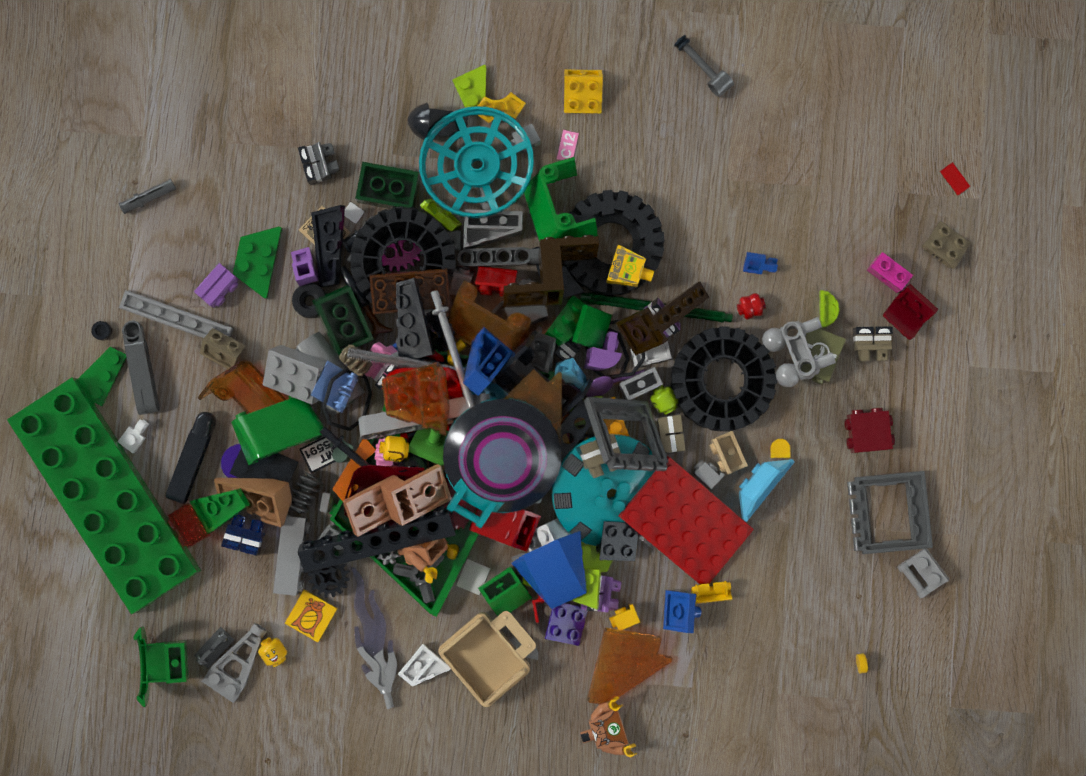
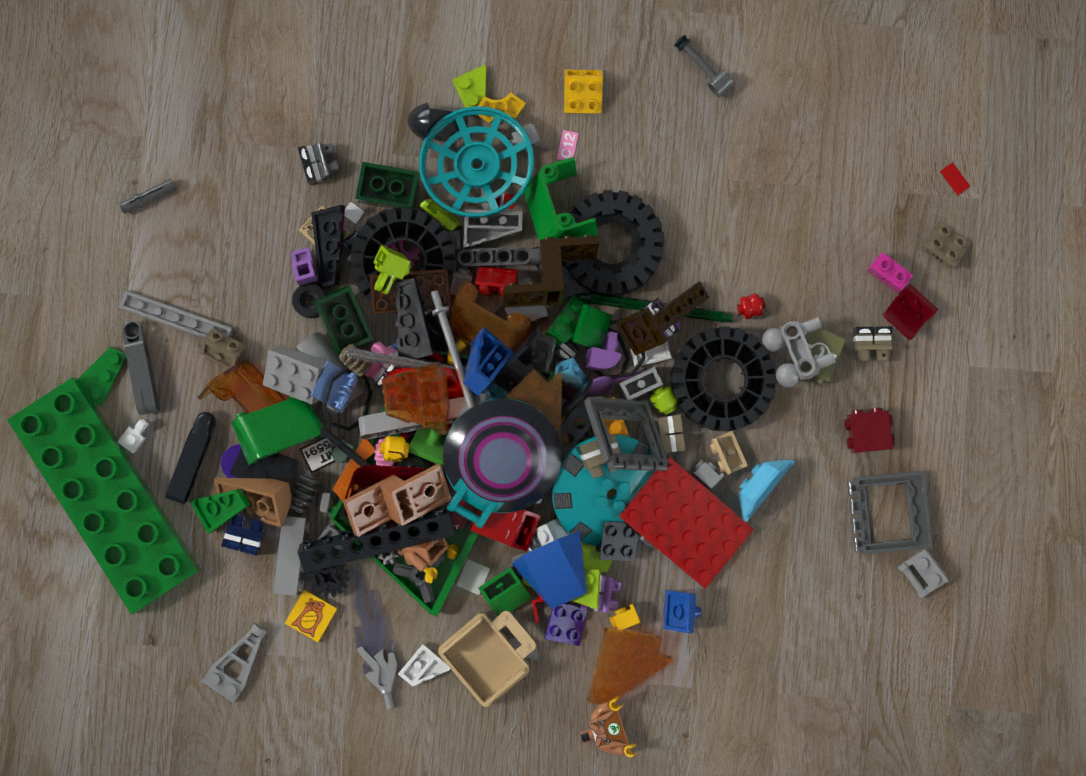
black tile [91,321,112,341] -> none
green piece [133,626,189,707] -> none
clear red brick [168,503,211,548] -> none
medium lavender brick [194,263,239,308] -> none
dark grey hinge [194,627,234,668] -> none
green wing [233,226,283,299] -> none
yellow head [258,637,287,667] -> none
piece [340,266,393,340] -> none
yellow torso [606,245,654,287] -> none
yellow hinge [691,581,732,604] -> none
blue plate [743,252,778,275] -> none
yellow tile [770,439,790,458] -> none
lime tile [819,290,840,328] -> none
yellow tile [856,653,868,674] -> none
none -> lime brick [373,245,411,294]
none -> red sticker [495,194,514,209]

